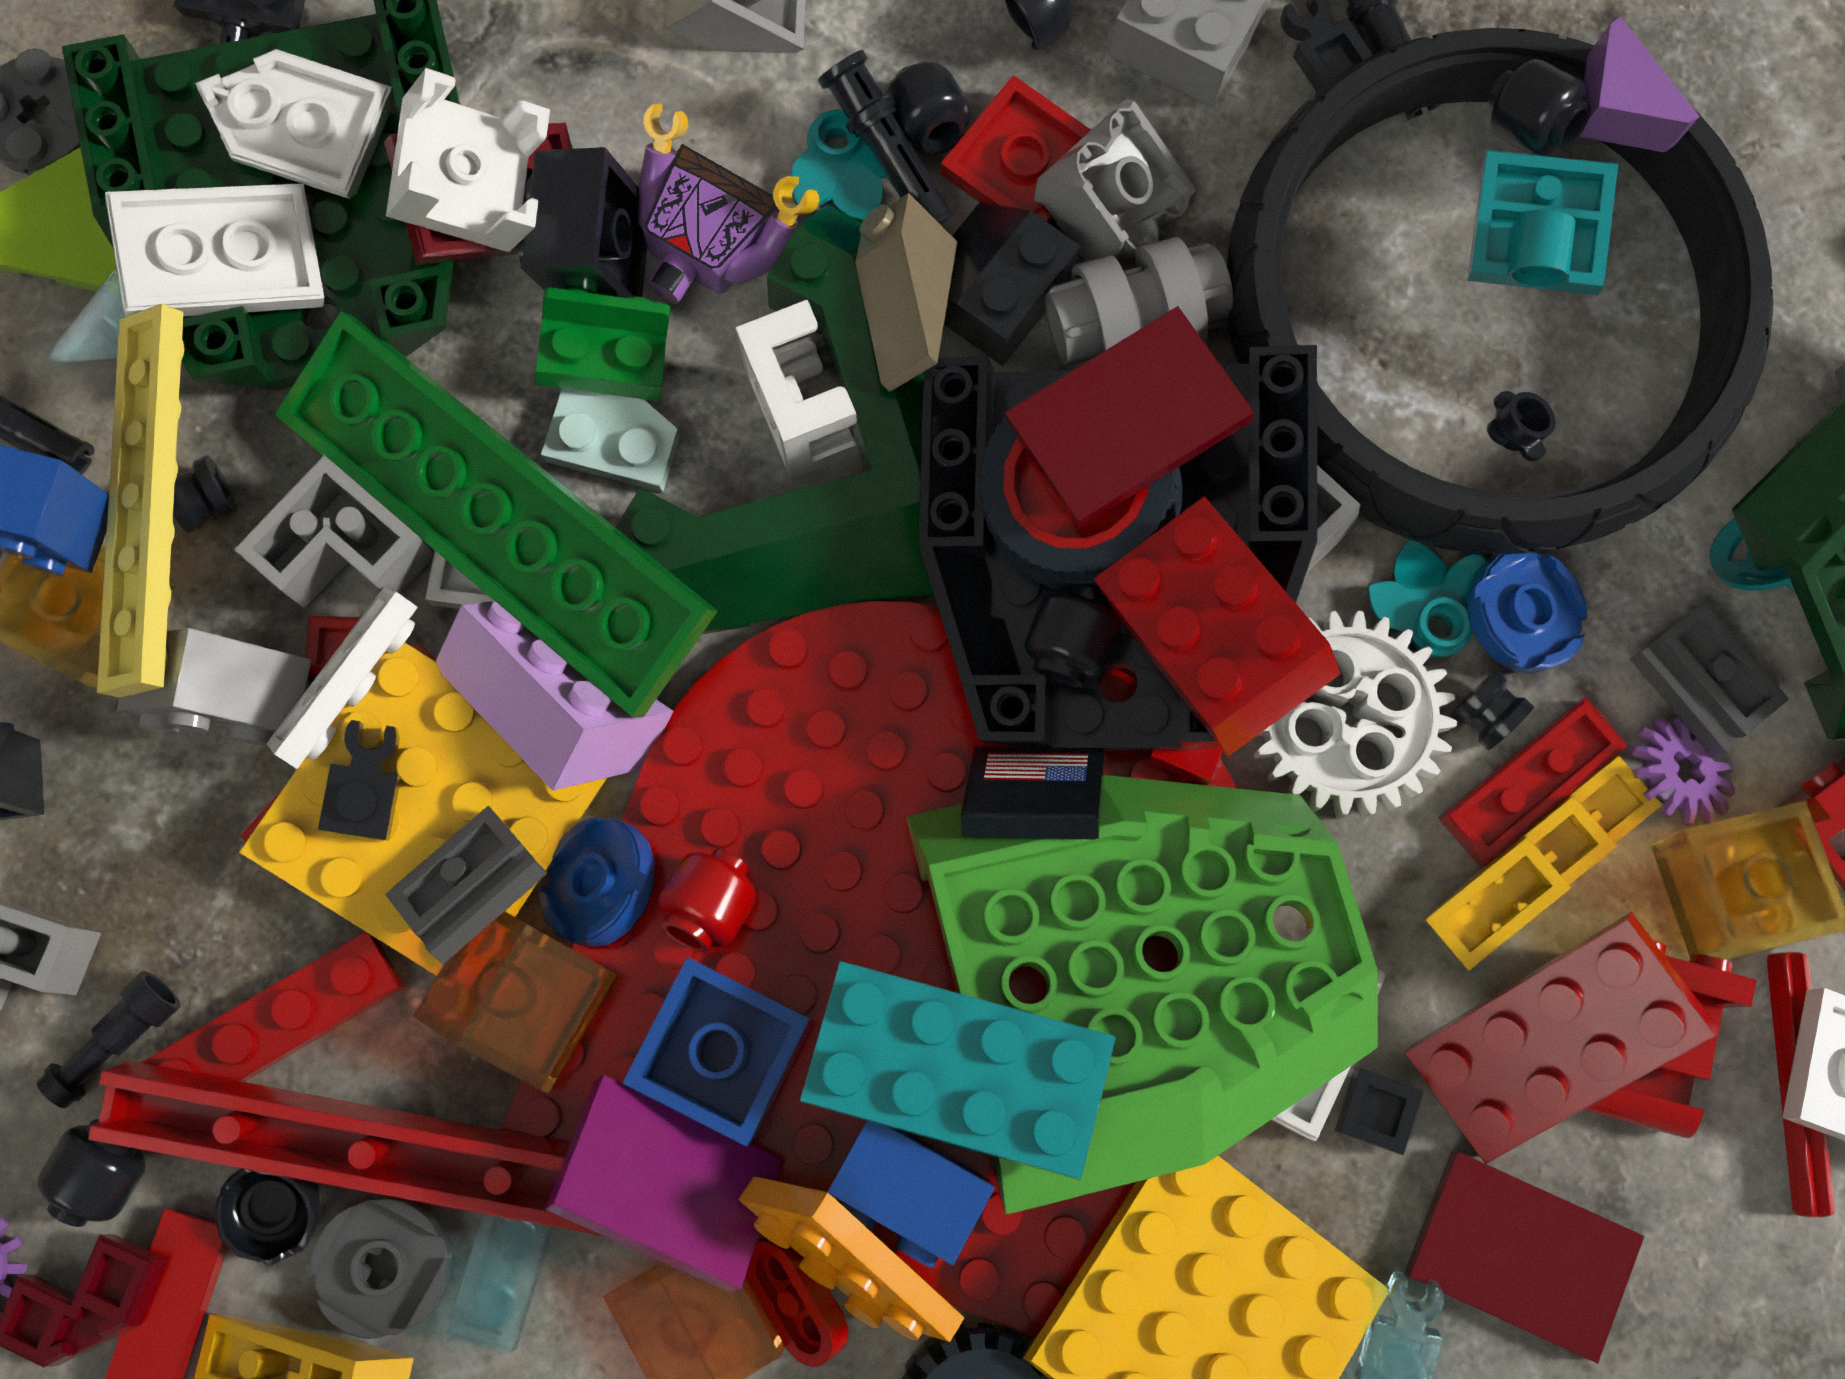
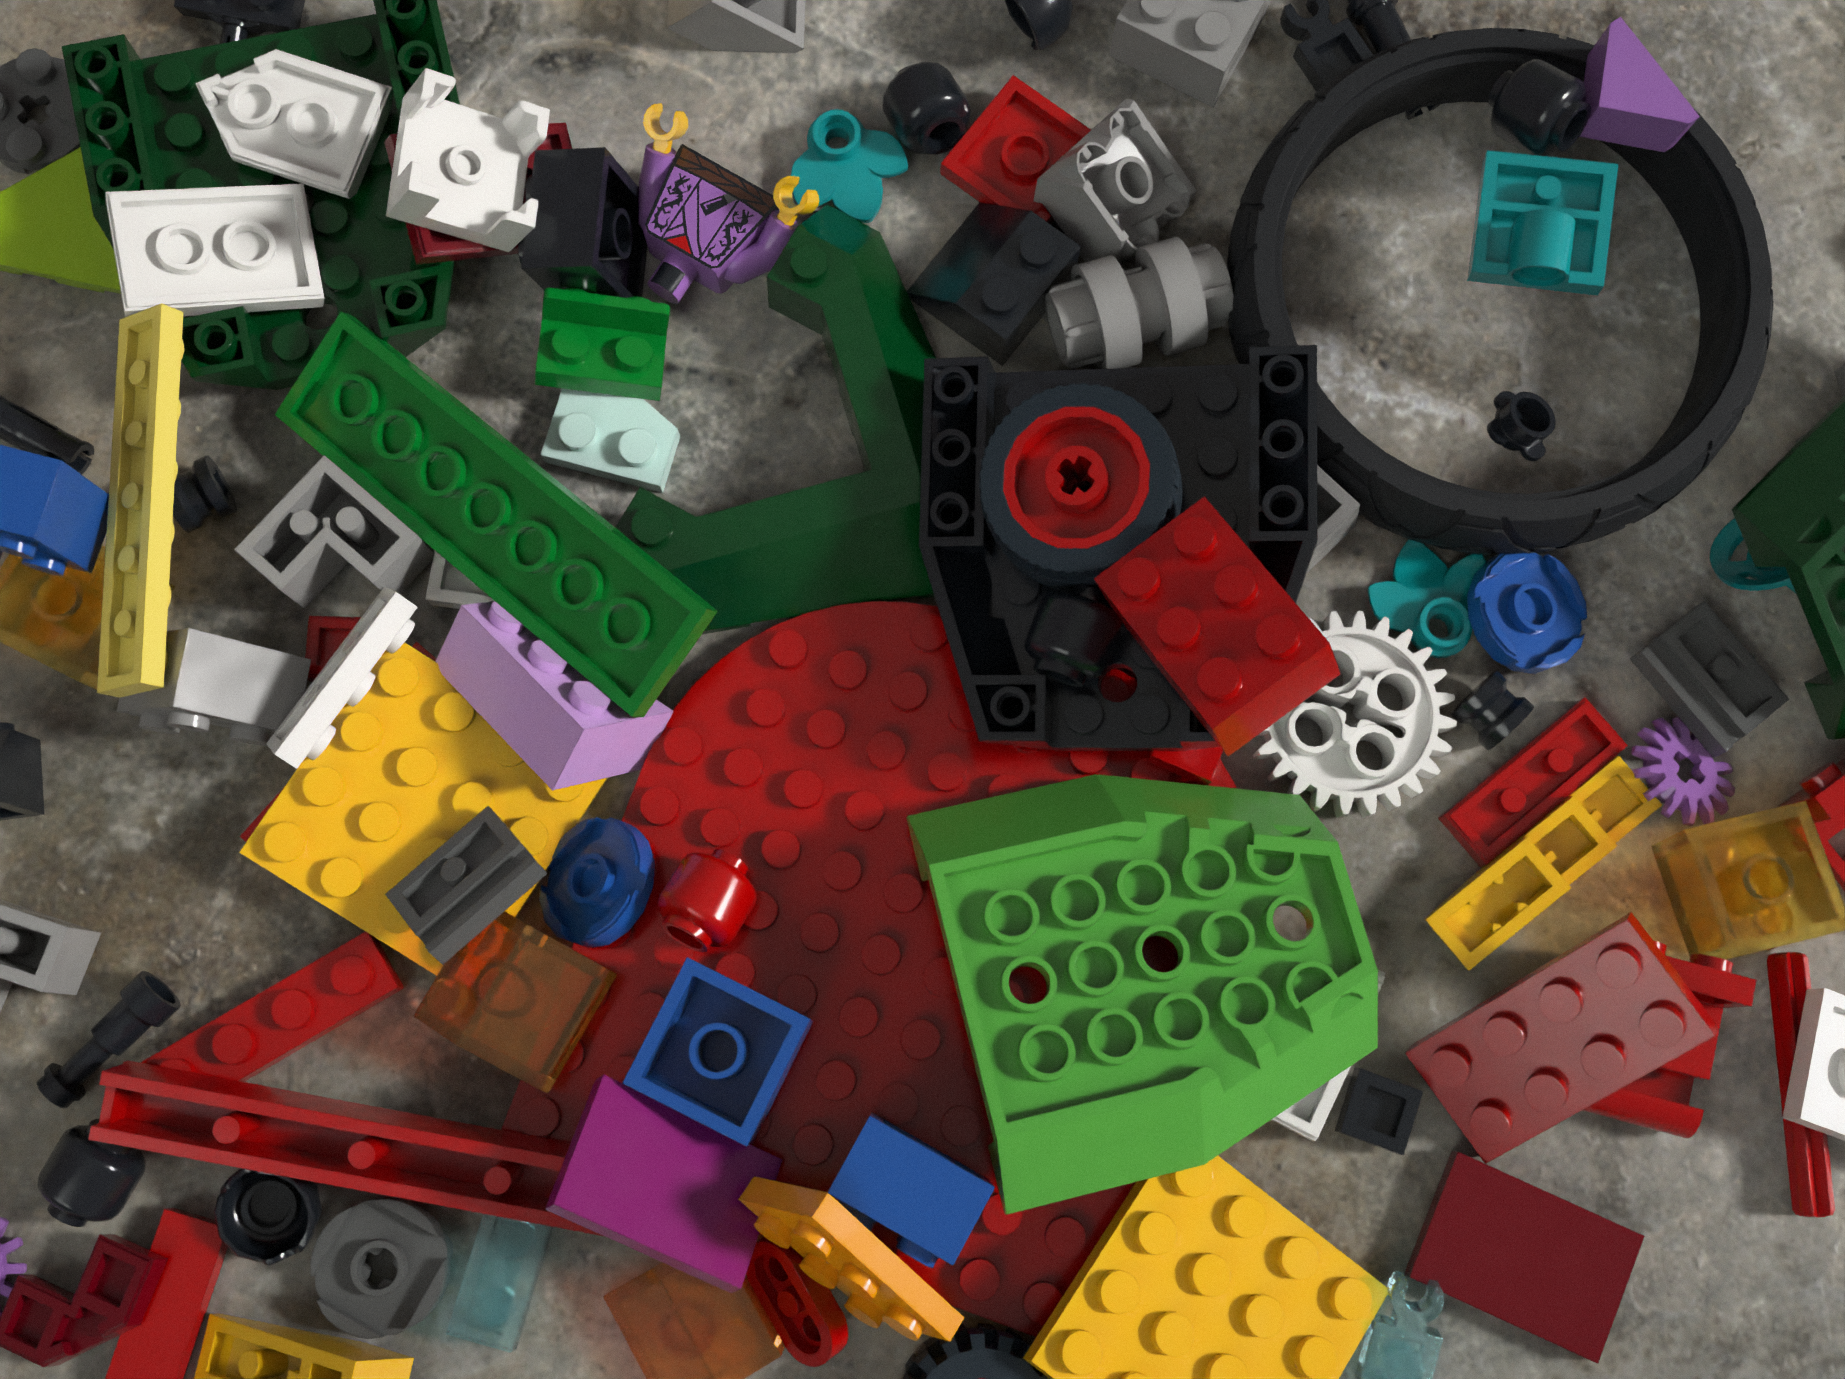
clear light blue tile [47,269,125,362] -> none
black plate [318,720,401,841] -> none
white panel [735,300,859,480] -> none
teal plate [800,961,1116,1180] -> none
black pin [817,50,955,224] -> none
dark tan slope [855,193,957,392] -> none
black tile [960,746,1105,840] -> none
dark red tile [1005,306,1254,529] -> none

